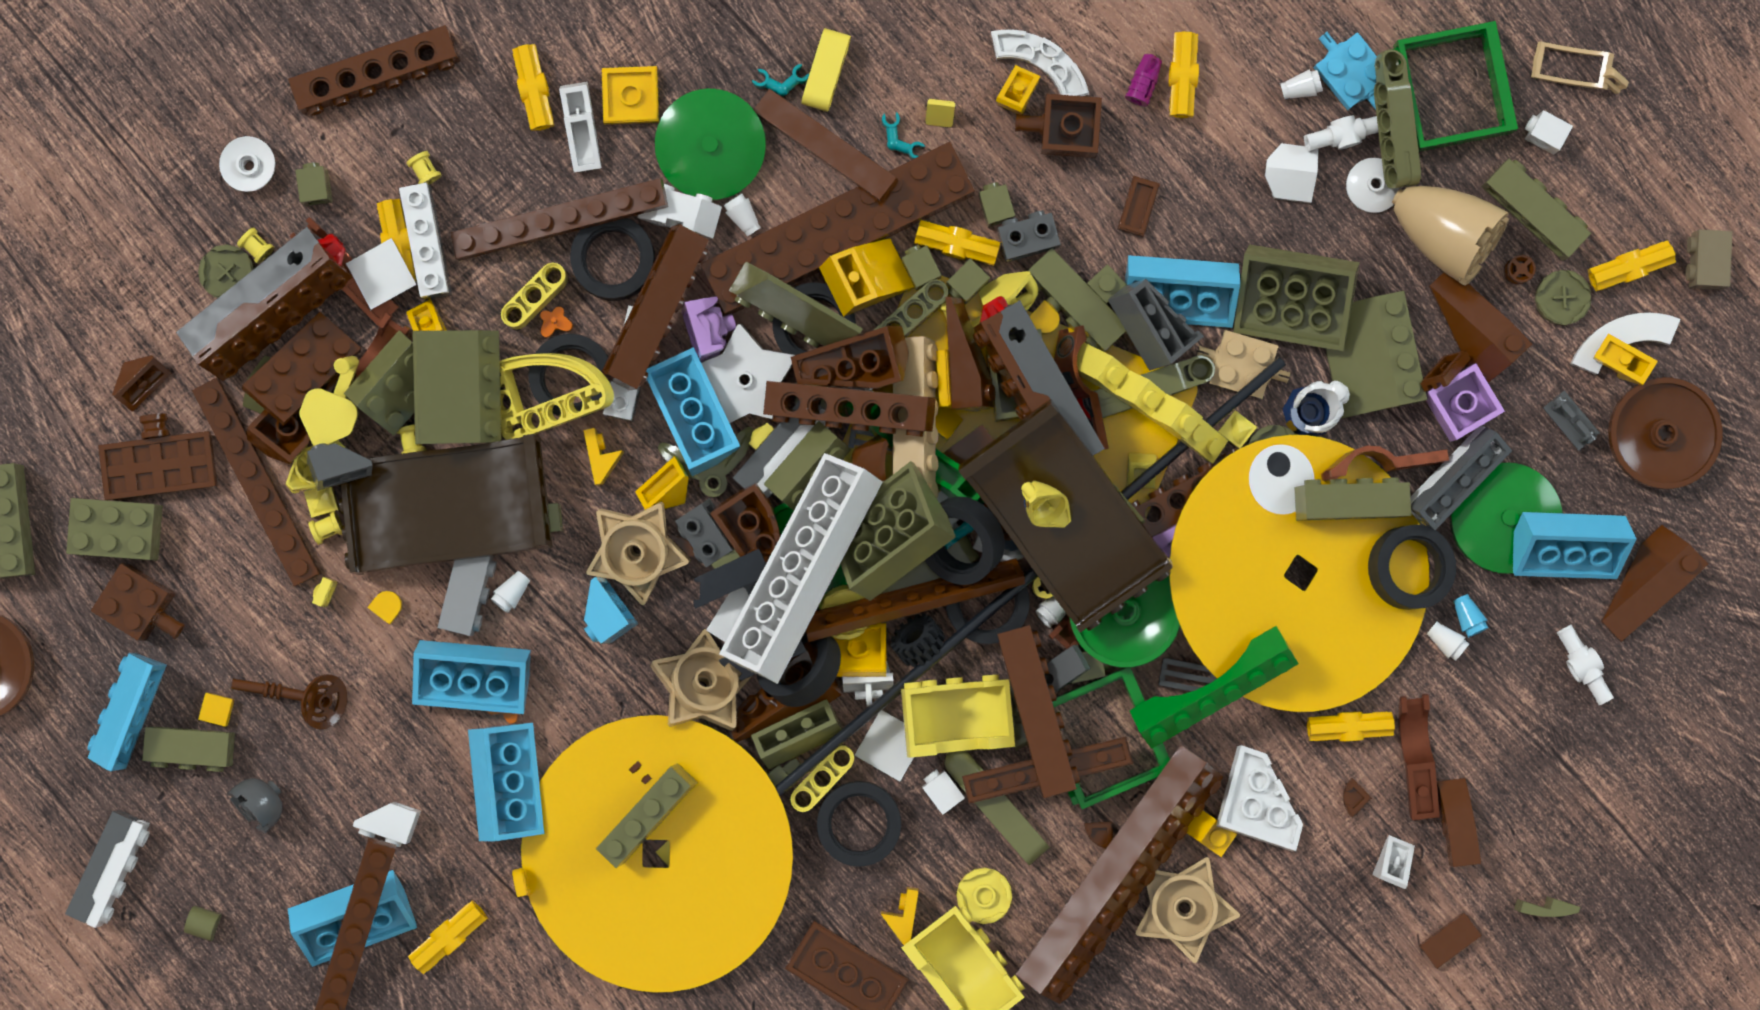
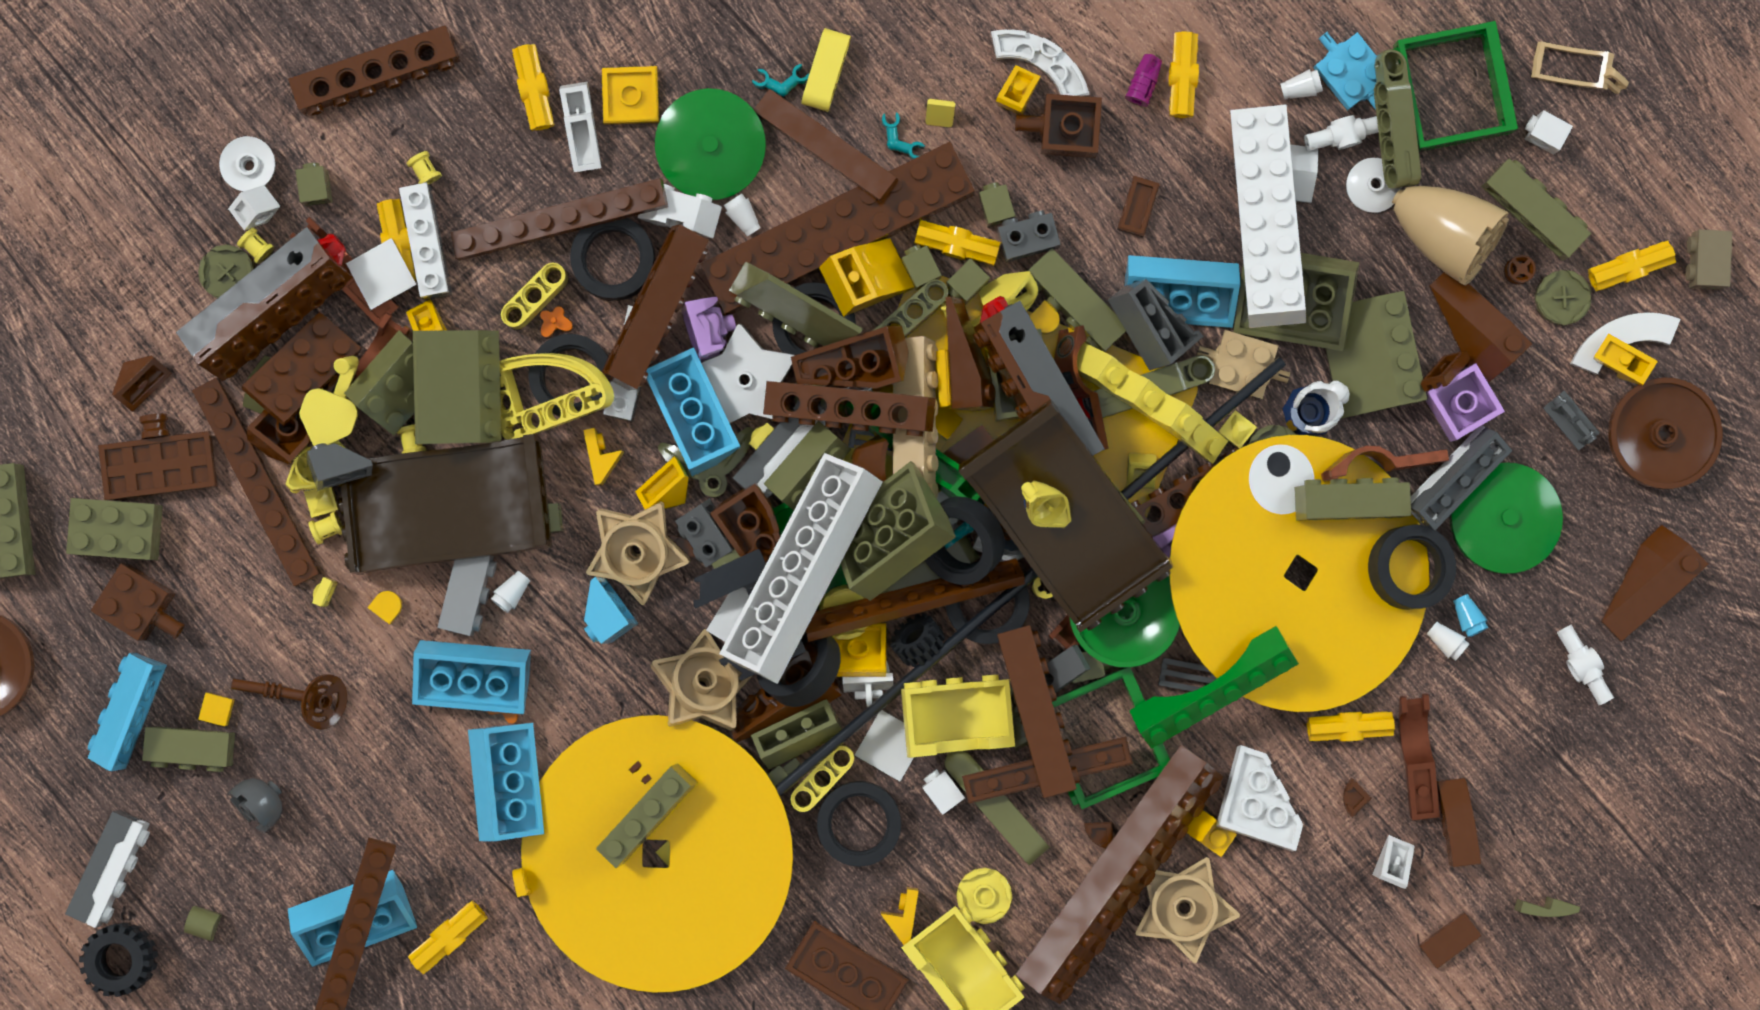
white slope [353,802,421,847] -> none
white cone [1036,597,1067,628] -> none
olive brick [1087,264,1127,304] -> none
medium azure slope [1513,512,1636,579] -> none
none -> black tyre [79,923,158,997]
none -> white brick [228,185,280,230]
none -> white brick [1230,105,1306,328]

